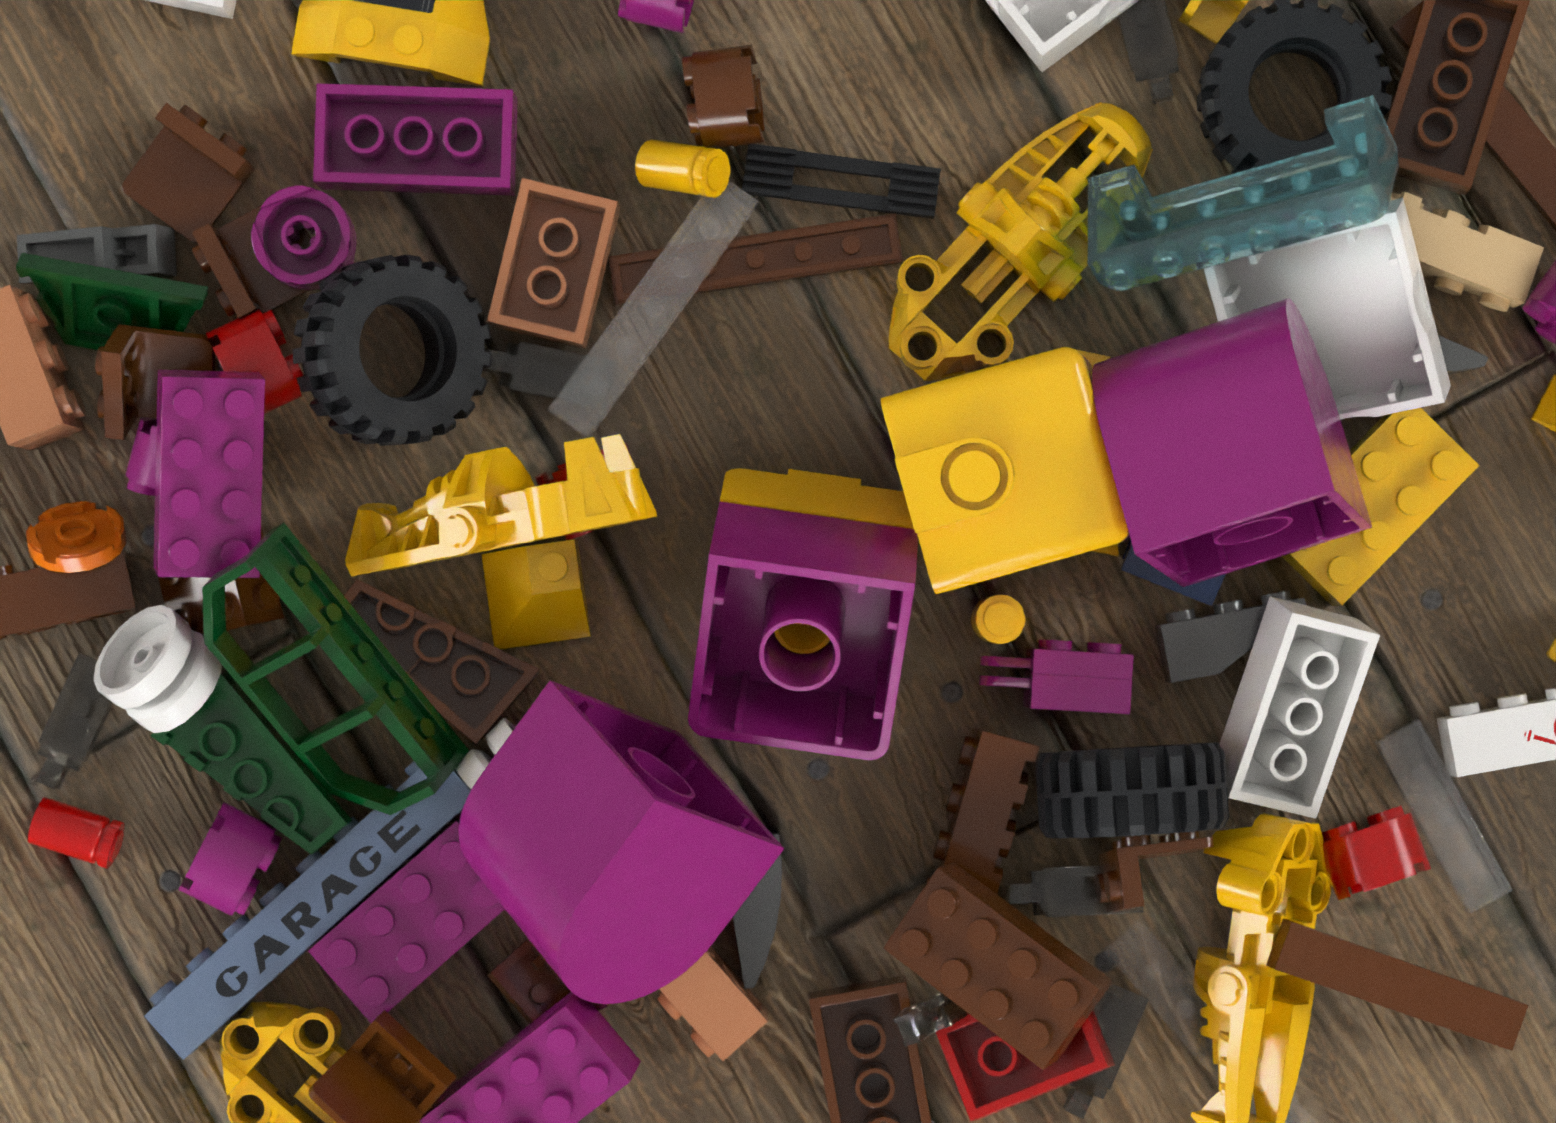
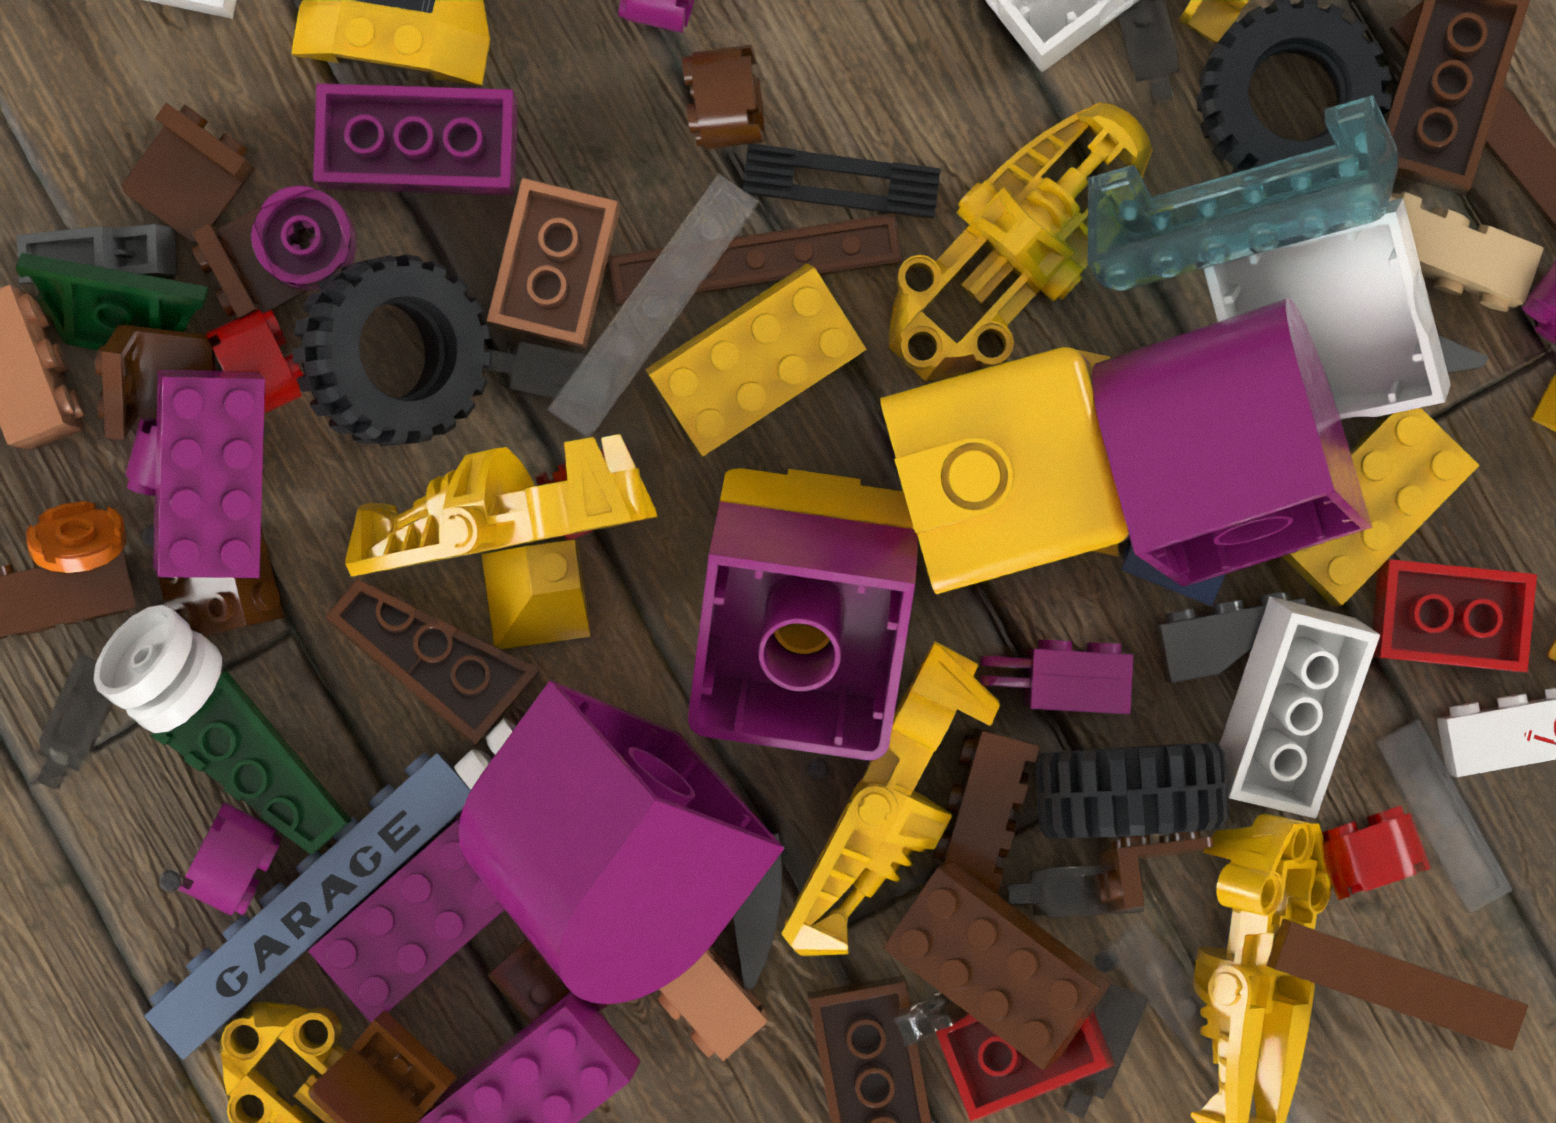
red piece [28,797,125,869] -> none
dark green plate [202,522,469,815] -> none
yellow piece [635,139,730,198] -> none
yellow piece [971,594,1025,644] -> none
none -> yellow brick [645,264,867,457]
none -> yellow piece [781,641,1000,956]
none -> red brick [1372,559,1537,672]

